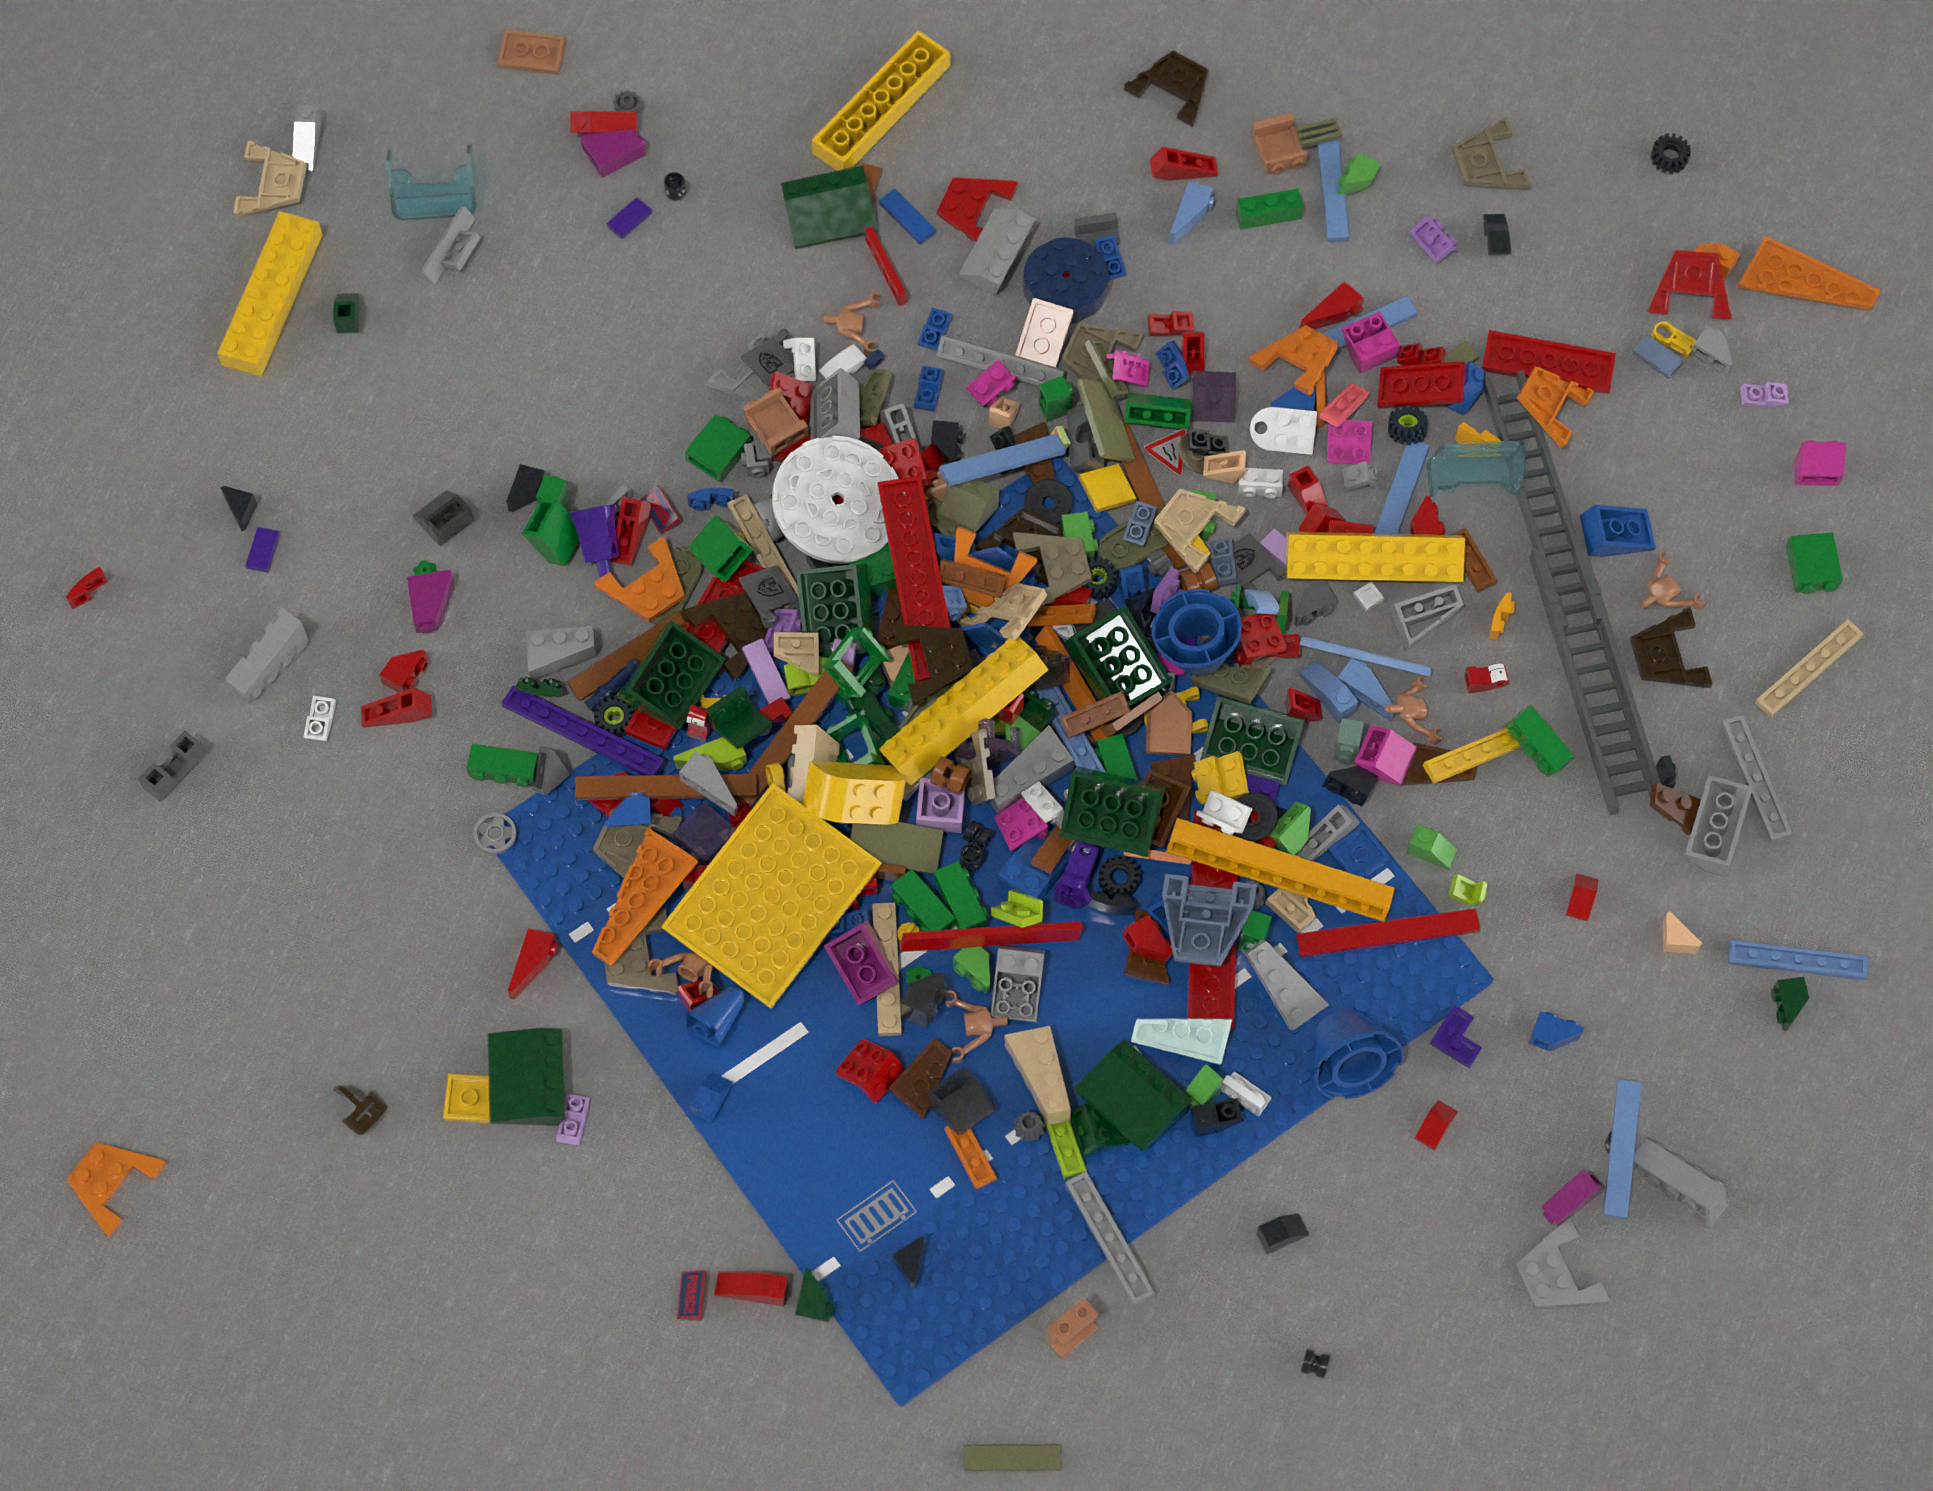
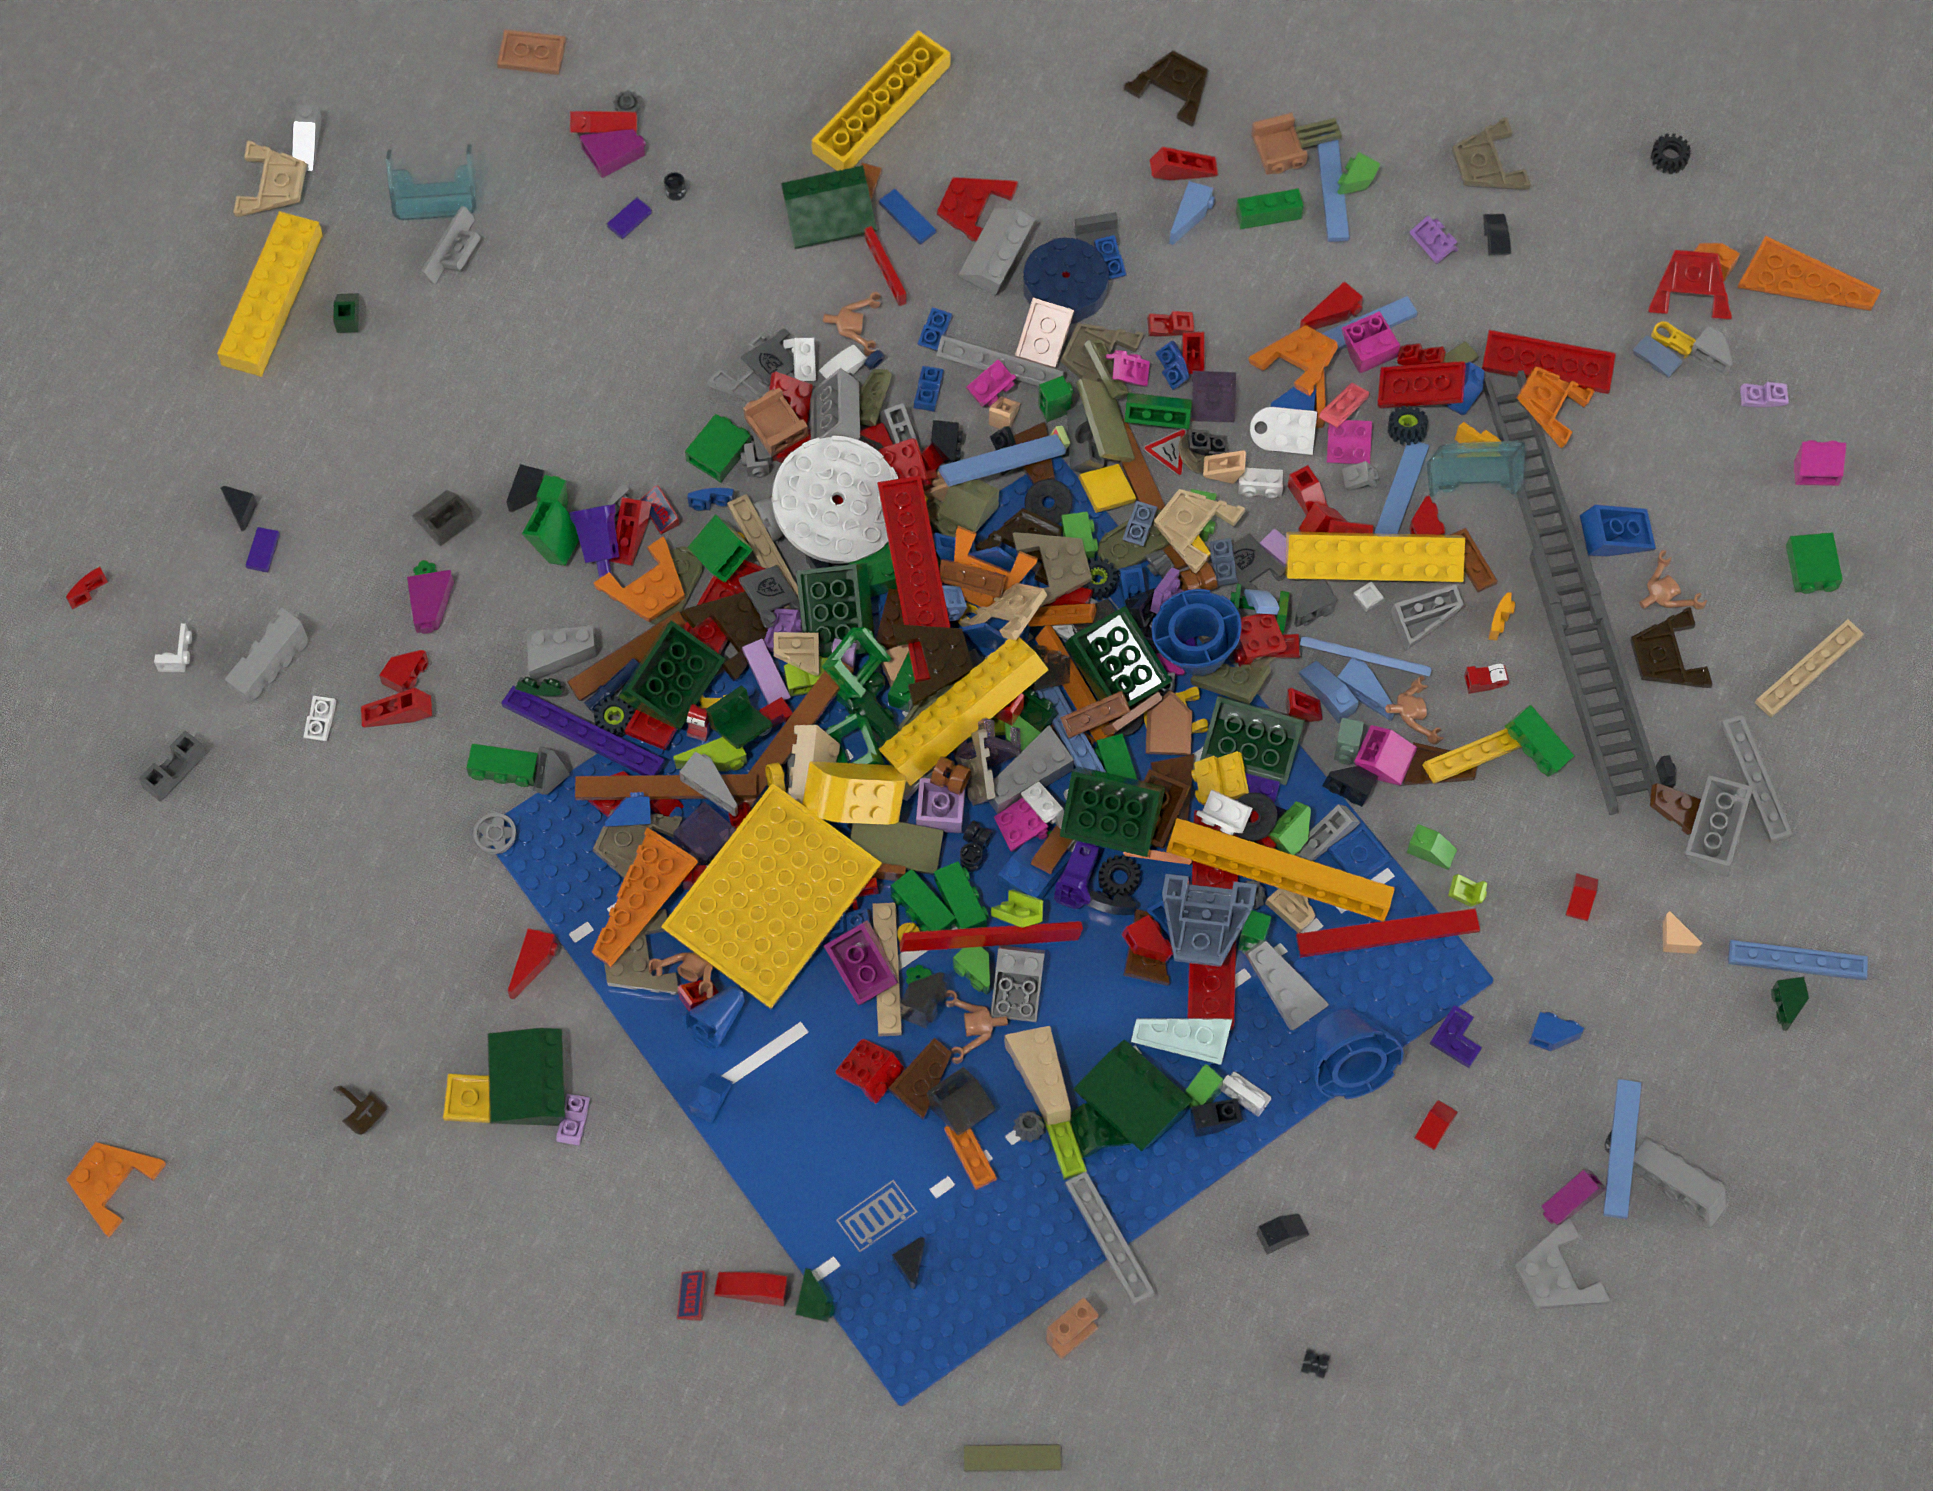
none -> white bracket [154,623,192,672]

